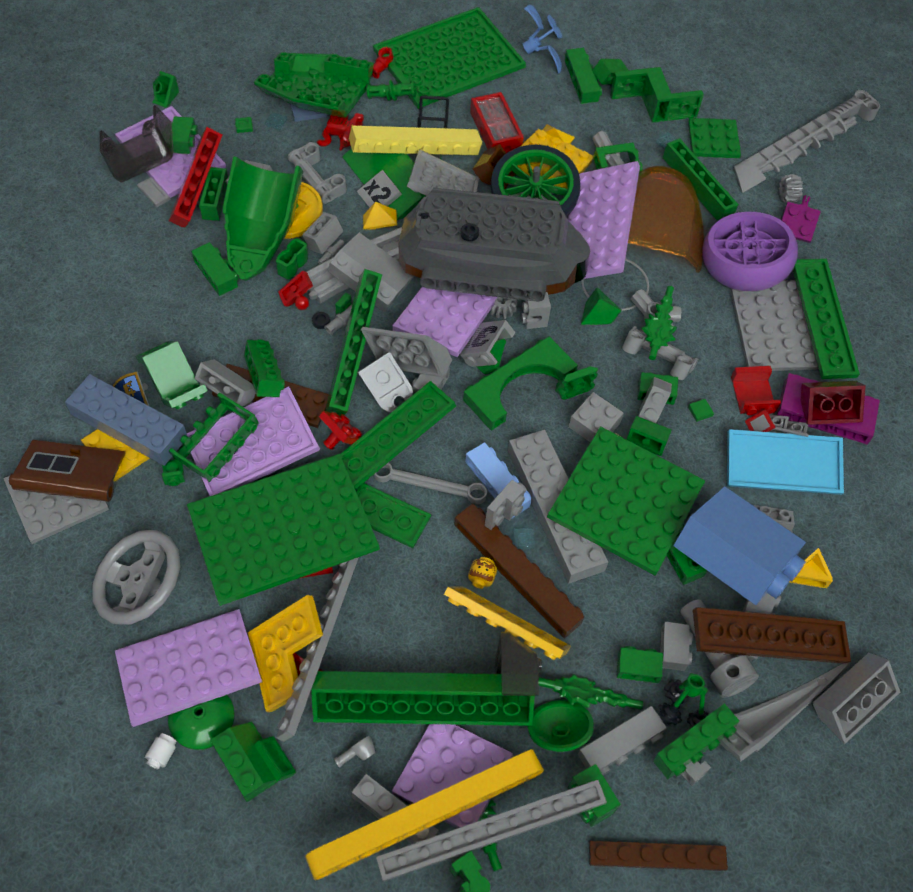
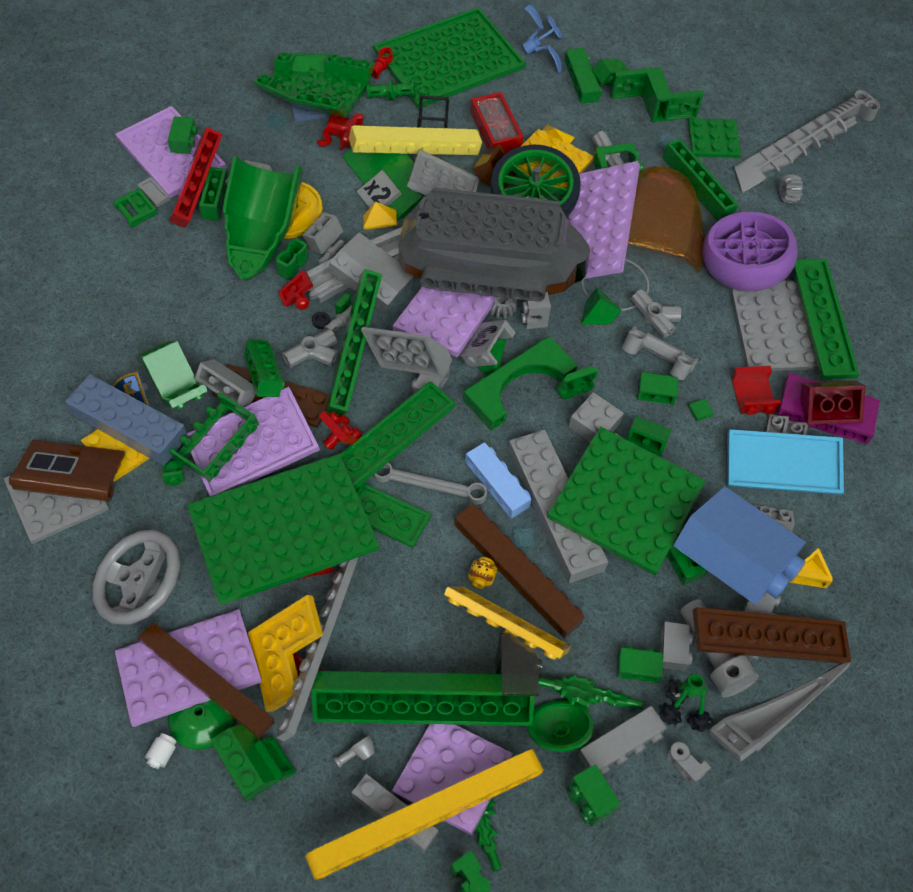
clear smoke windscreen [99,105,173,182] -> none
green slope [152,71,179,108] -> none
green brick [191,242,239,296] -> none
green tile [235,117,253,133] -> none
light grey piece [288,142,347,204] -> none
tile [358,352,413,412] -> none
light grey plate [376,780,607,882] -> none
black tile [460,223,479,241] -> none
light grey plate [485,480,527,530] -> none
reddish brown plate [589,841,728,871] -> none
light grey brick [638,377,672,423] -> none
green piece [641,286,677,360] -> none
green brick [653,704,739,780] -> none
light grey piece [745,409,809,437] -> none
magenta plate [781,195,821,243] -> none
light grey slope [813,653,900,744] -> none
none -> green plate [113,188,158,228]
none -> reddish brown tile [138,623,275,739]
none -> light grey piece [282,329,338,368]

